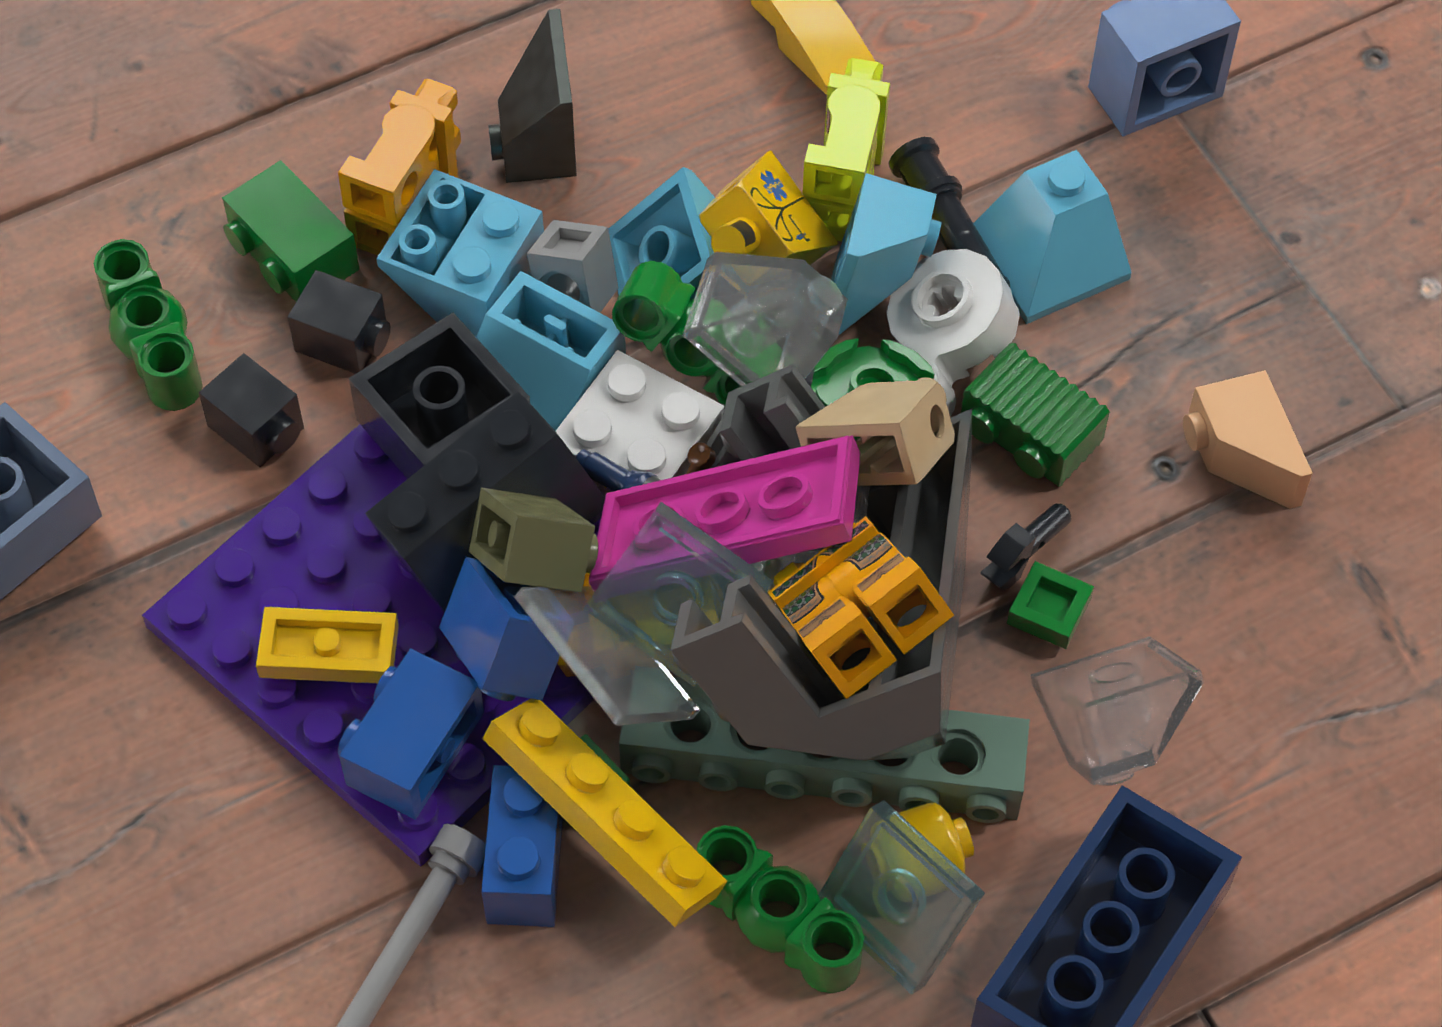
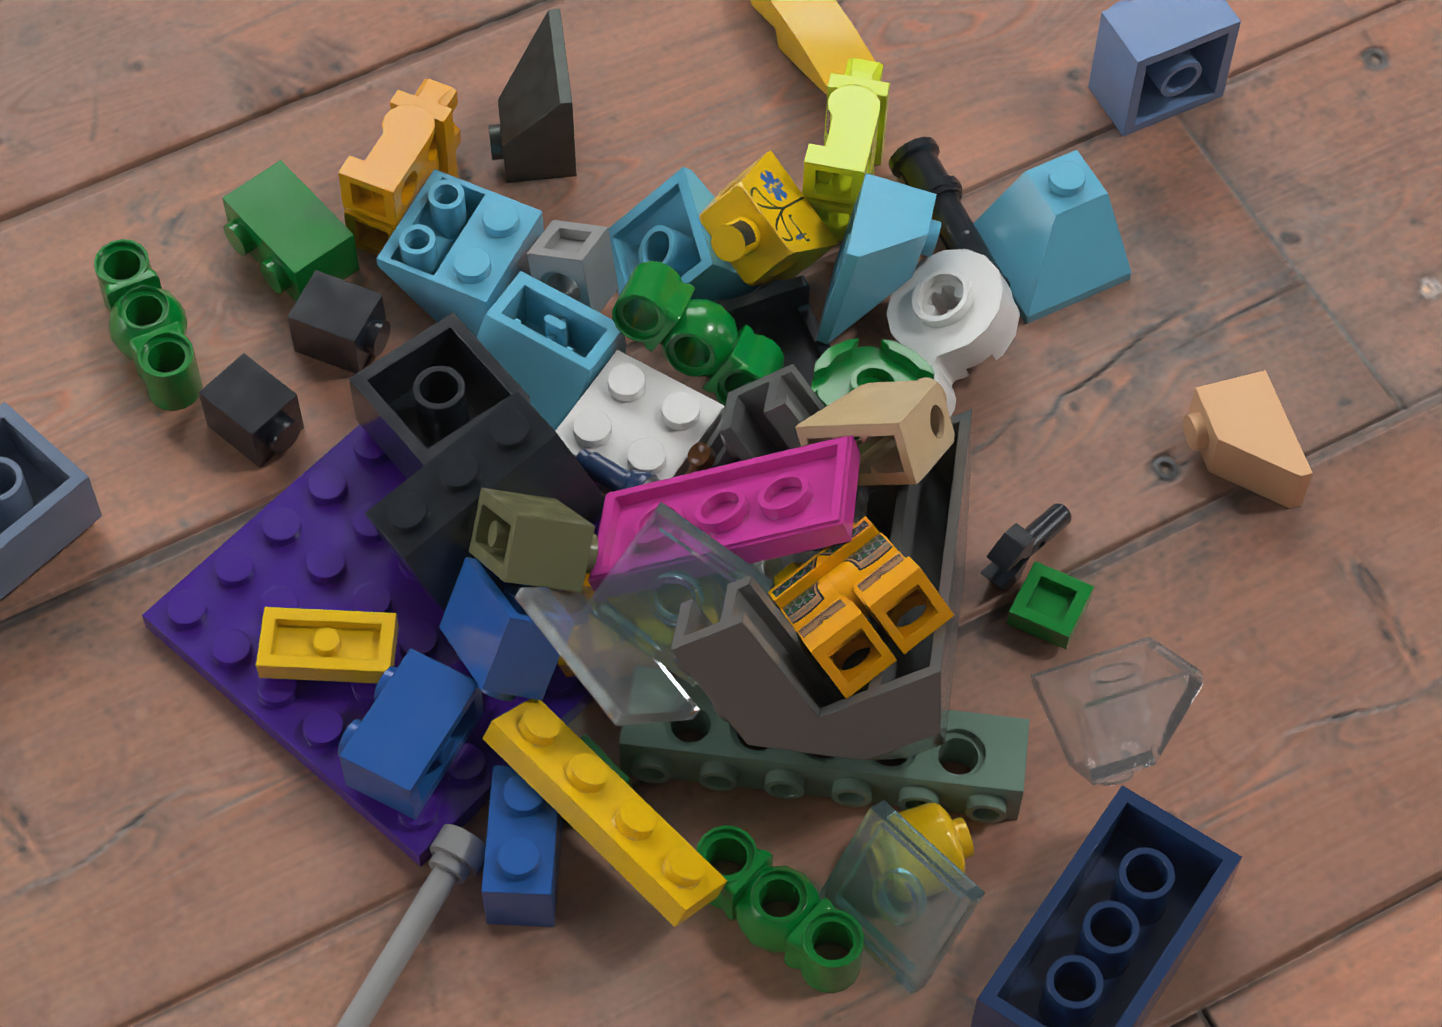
clear slope [682,252,848,386] -> none
green brick [961,343,1110,487] -> none

